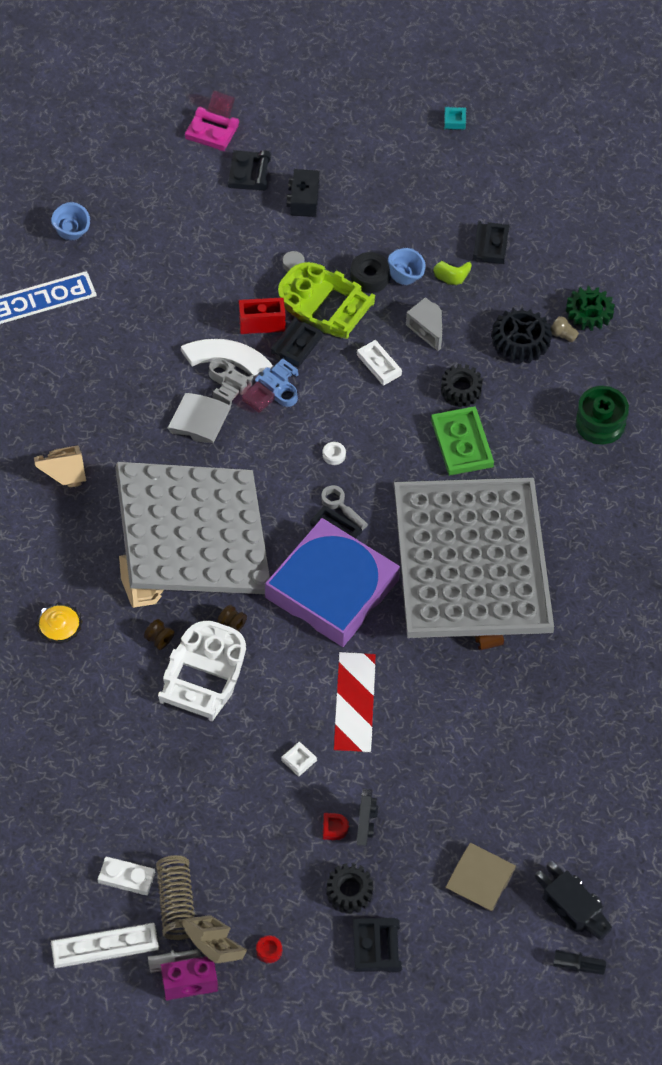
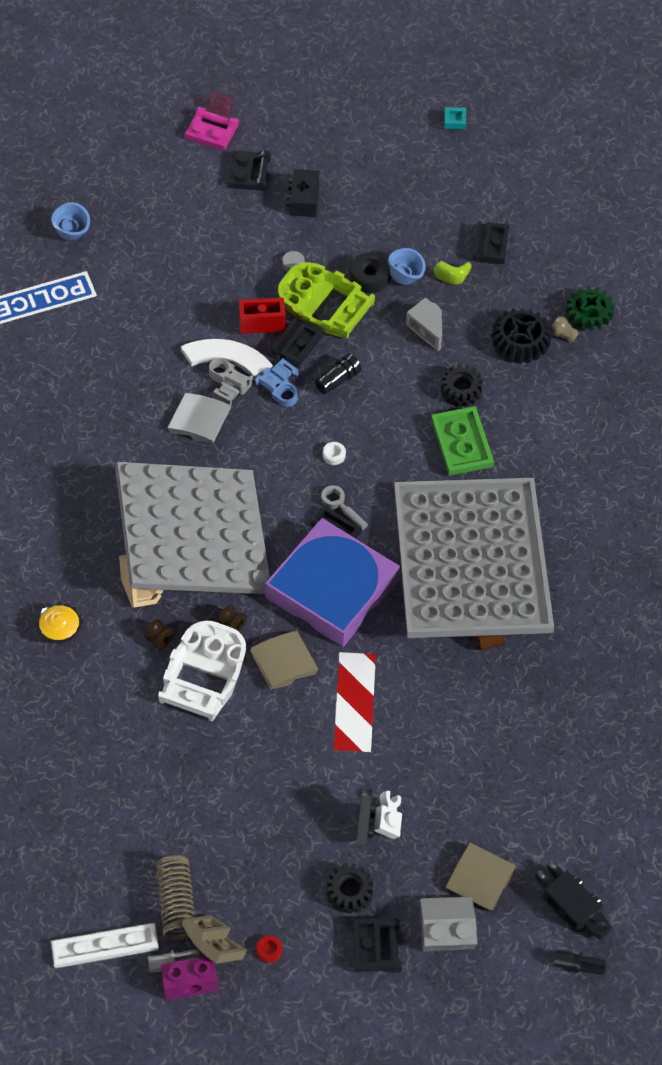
tan slope [34,446,86,487] -> none
white plate [98,857,155,896] -> none
clear pink plate [242,382,275,413] -> none
white tile [281,742,317,776] -> none
red tile [323,813,349,840] -> none
white plate [357,340,402,386] -> none
dark green wheel [575,386,629,445] -> none
none -> dark tan slope [250,631,318,689]
none -> black axle [314,353,362,395]
none -> white plate [374,791,402,839]
none -> light grey slope [420,897,477,951]

